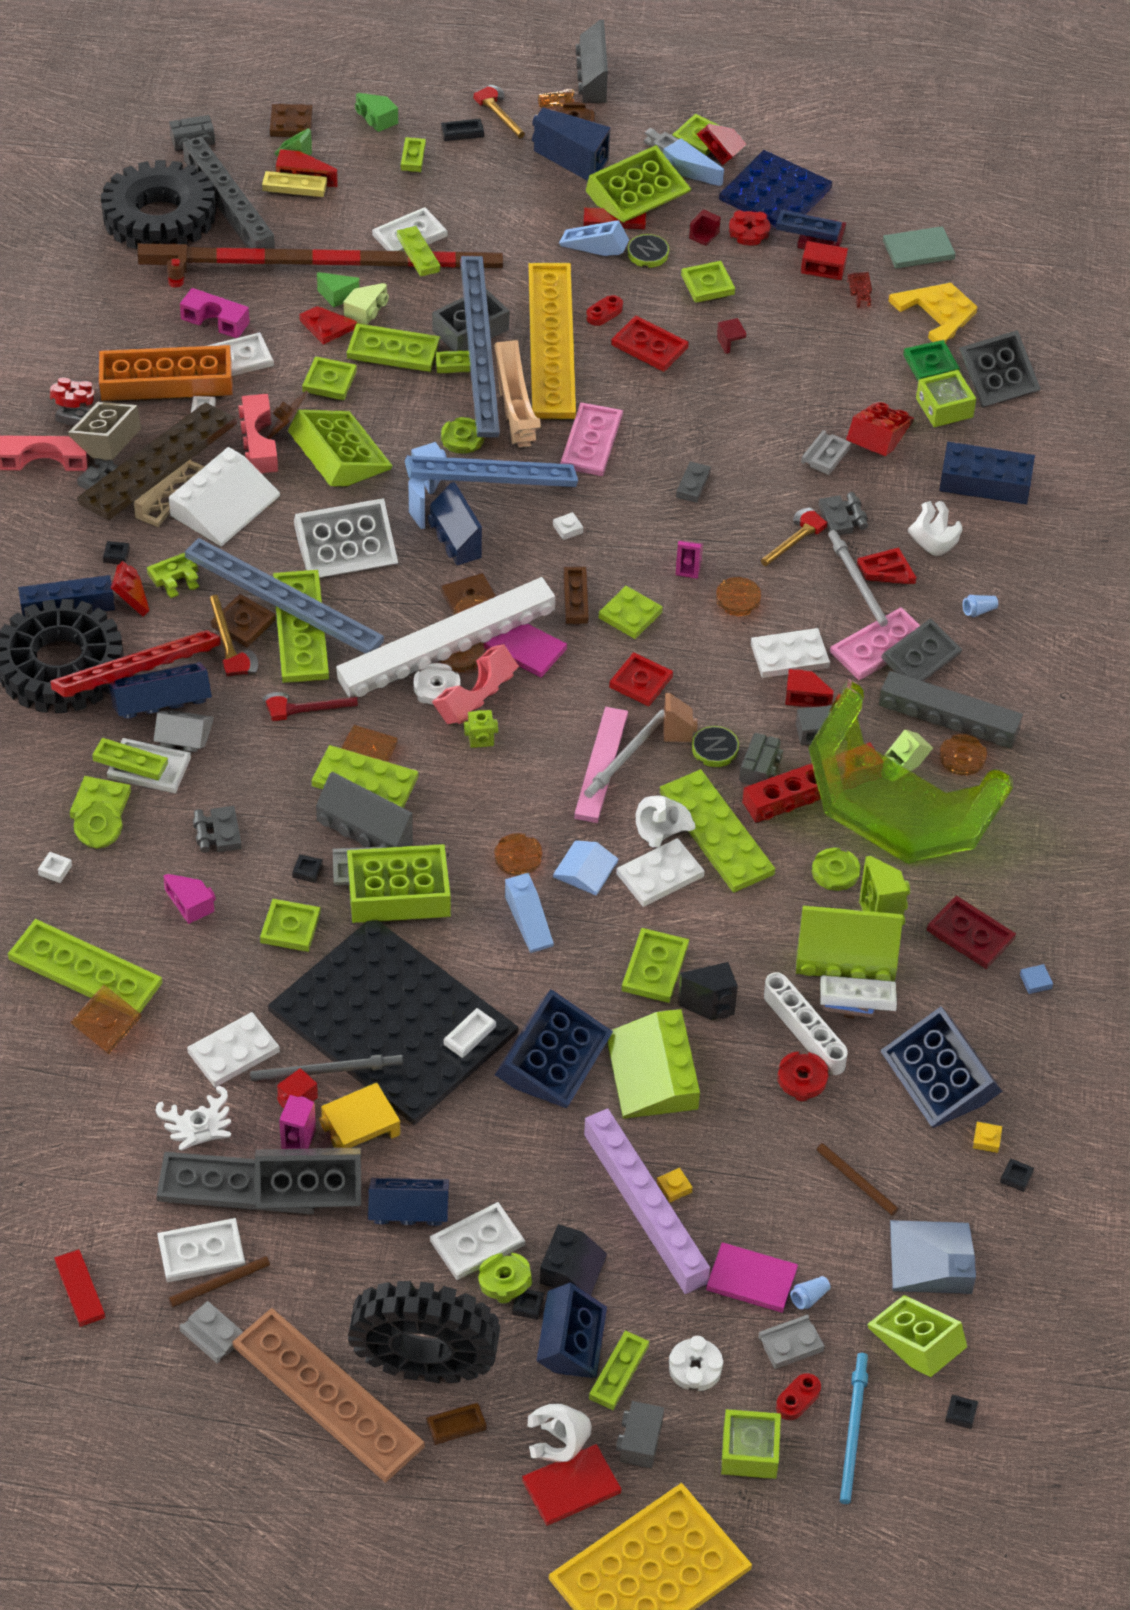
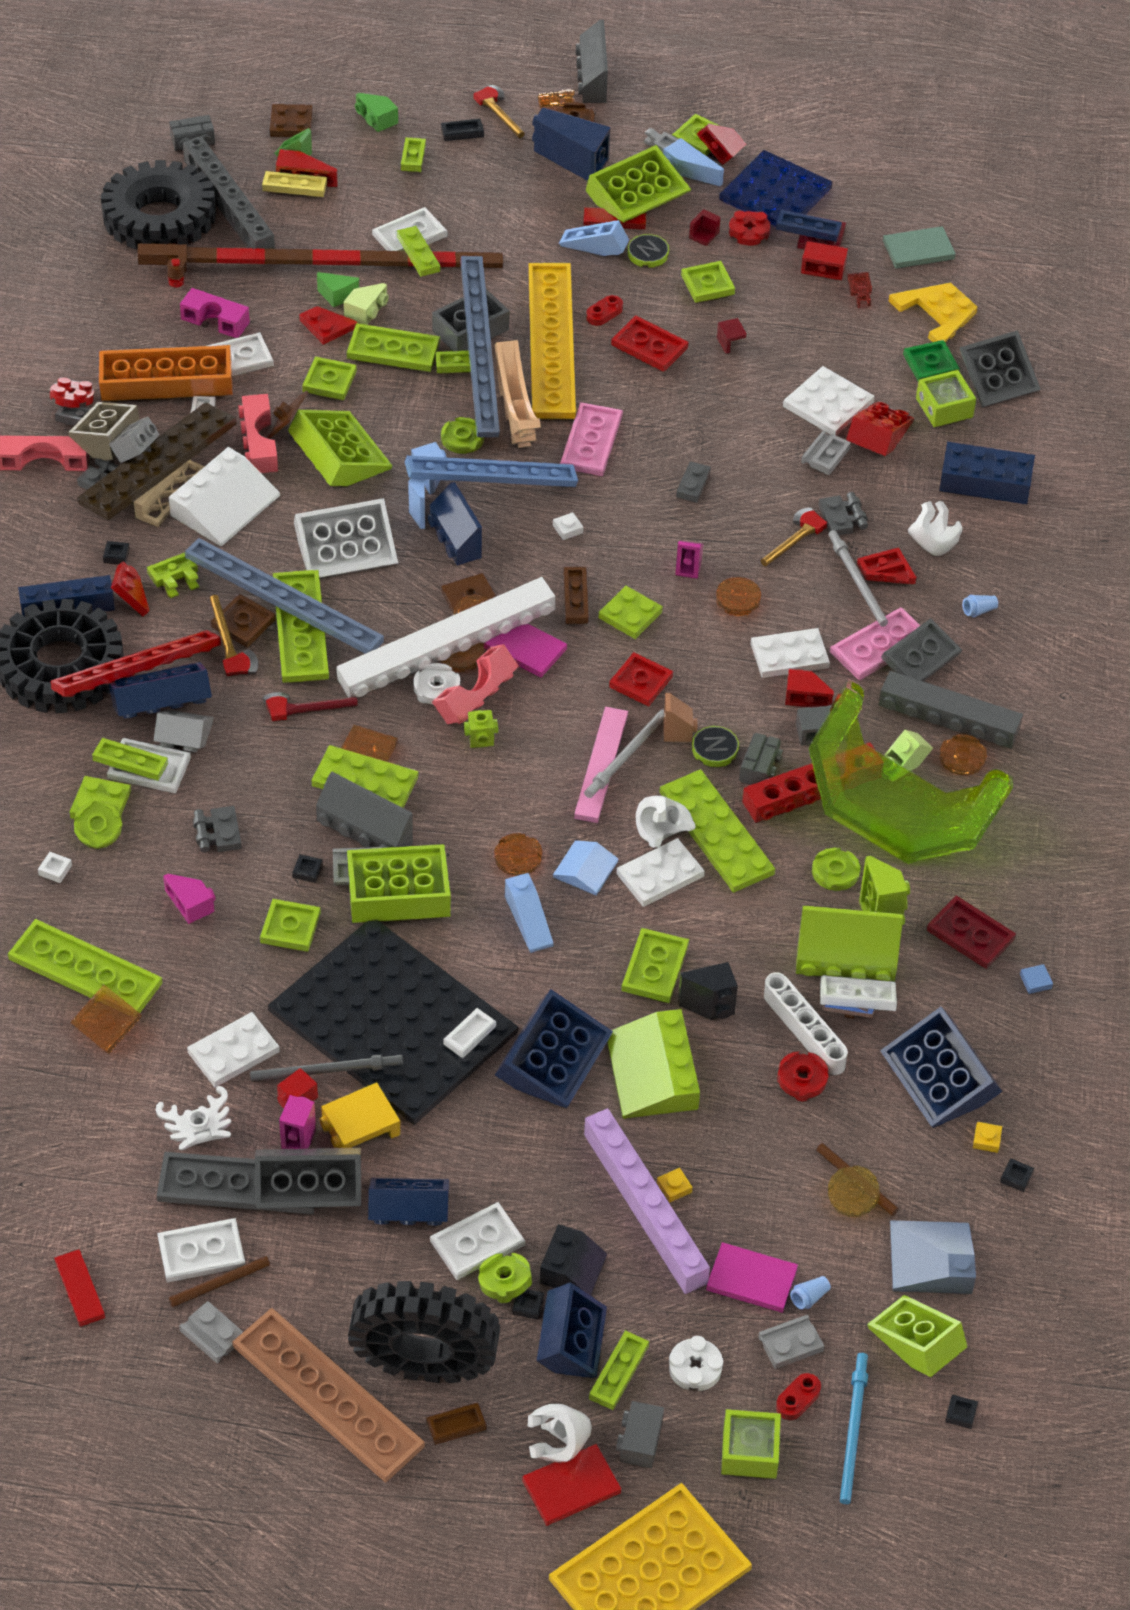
none -> light grey brick [109,416,160,463]
none -> white plate [783,366,875,436]
none -> clear yellow tile [828,1166,880,1217]

